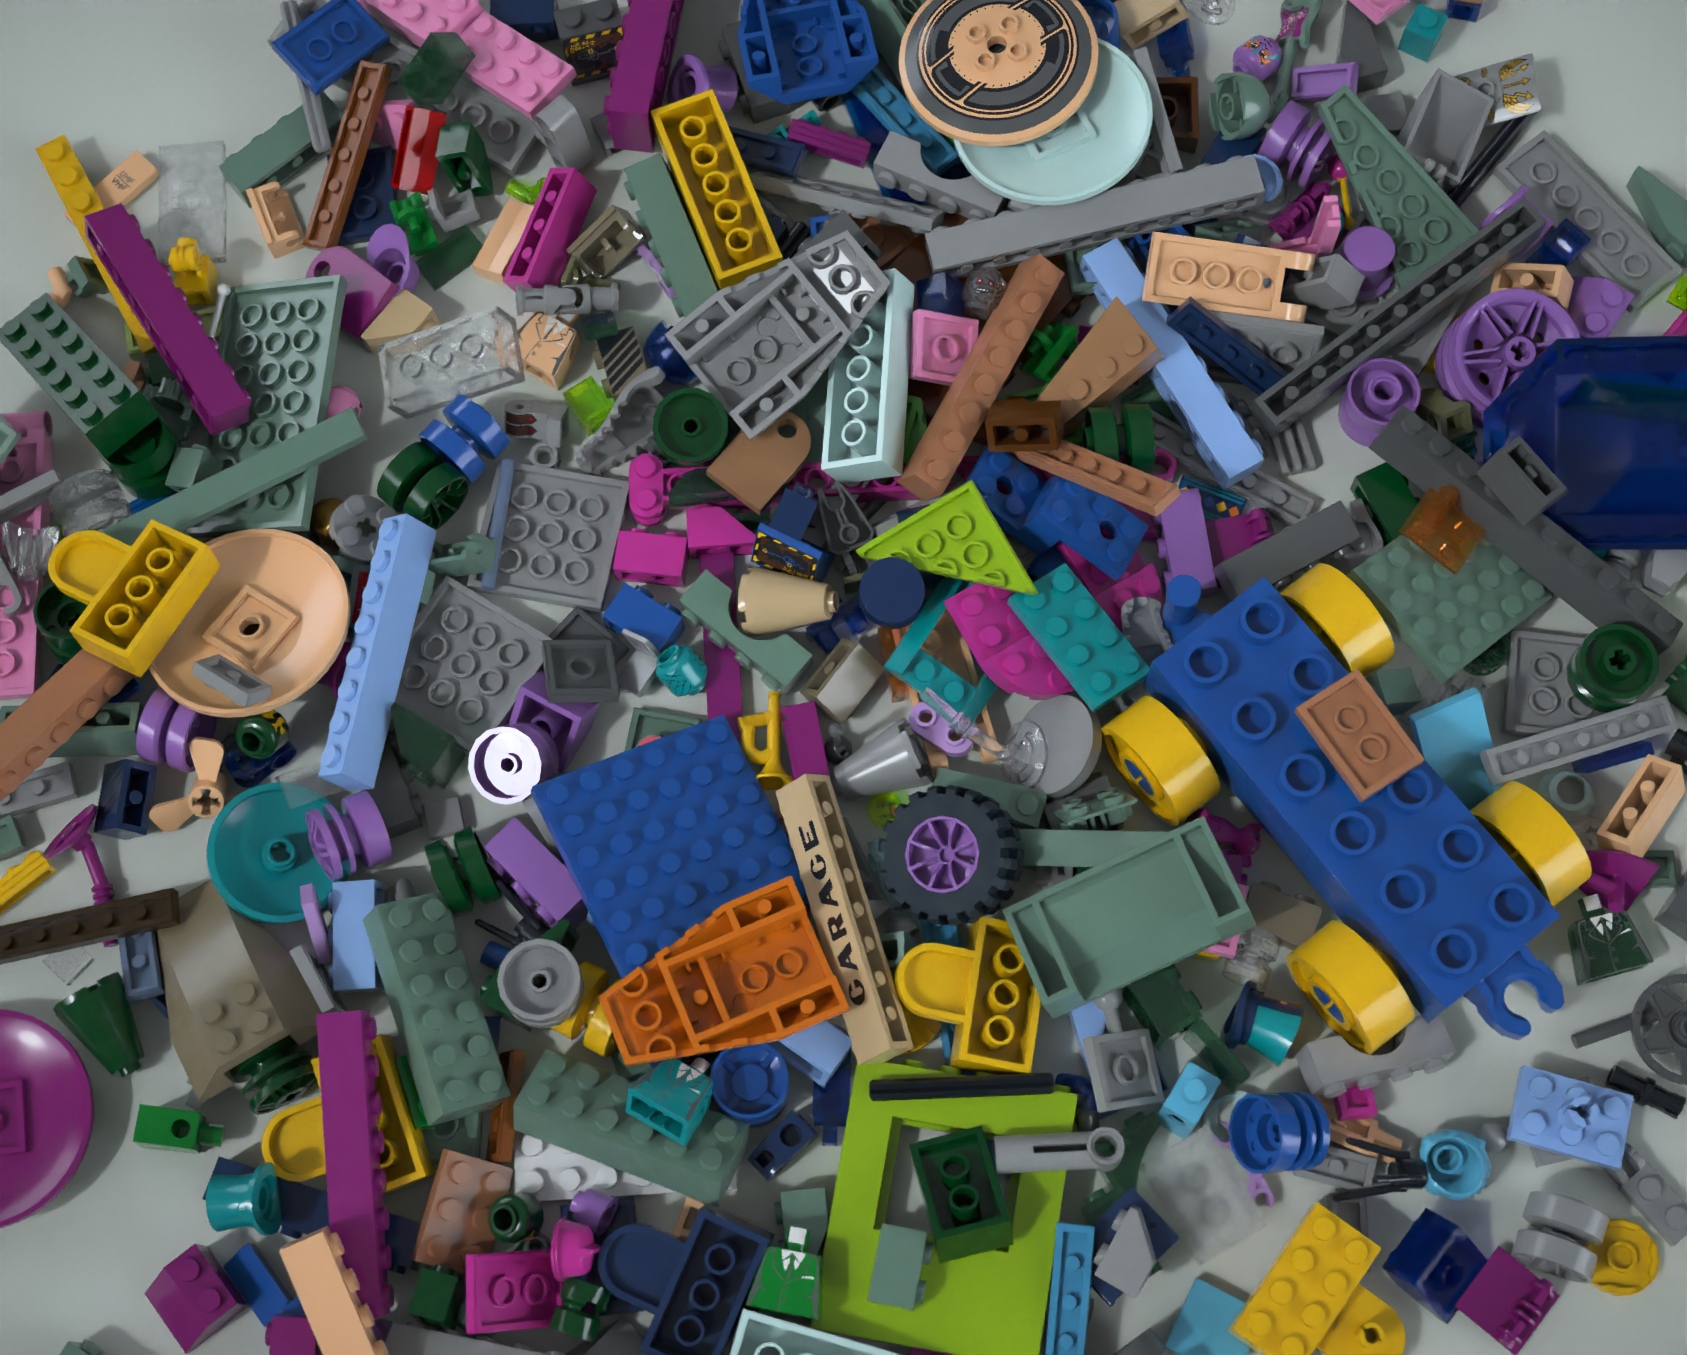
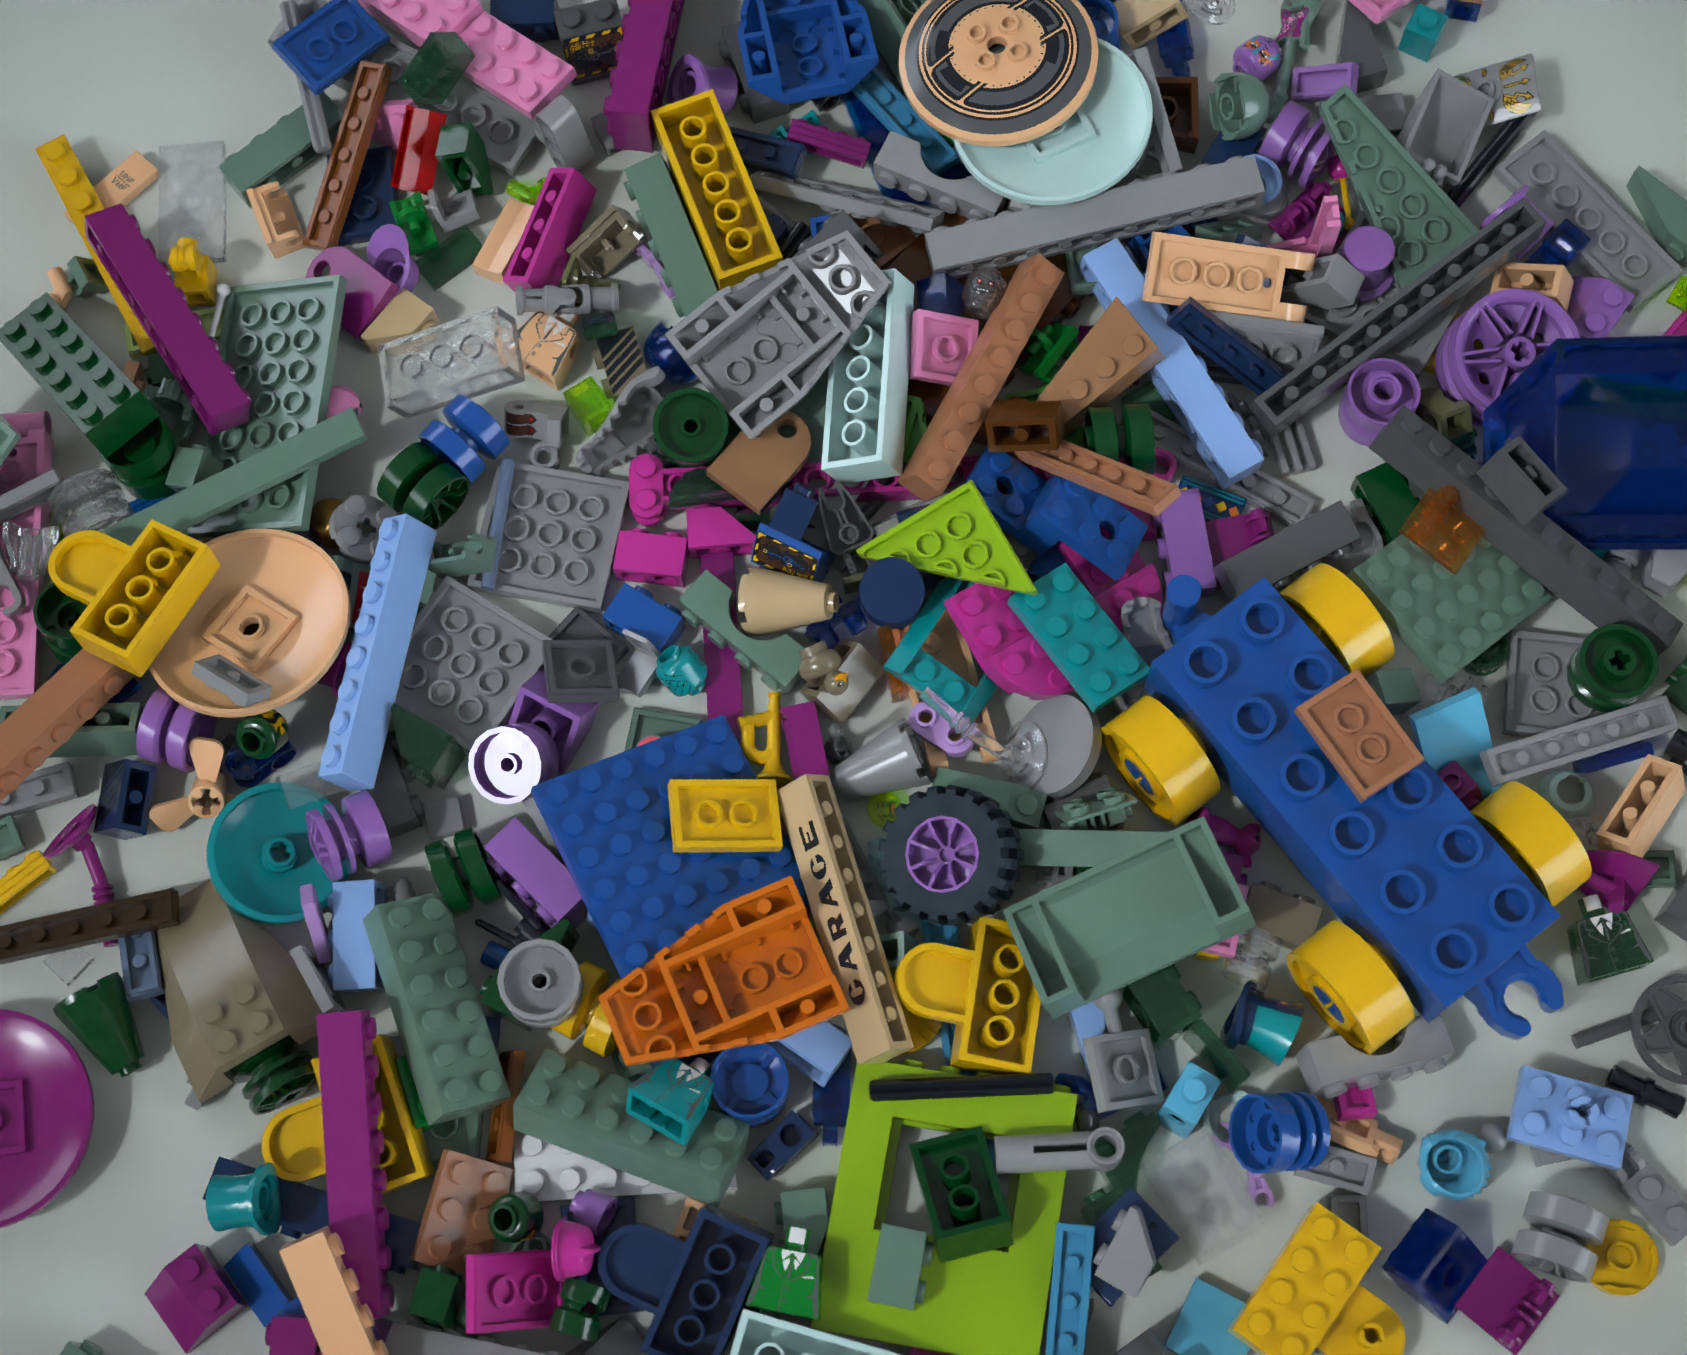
green torso [133,1104,225,1154] -> none
black plant [1332,1137,1427,1202] -> none
none -> yellow plate [667,779,783,853]
none -> dark tan animal [799,640,849,696]
none -> magenta bracket [1437,761,1484,811]

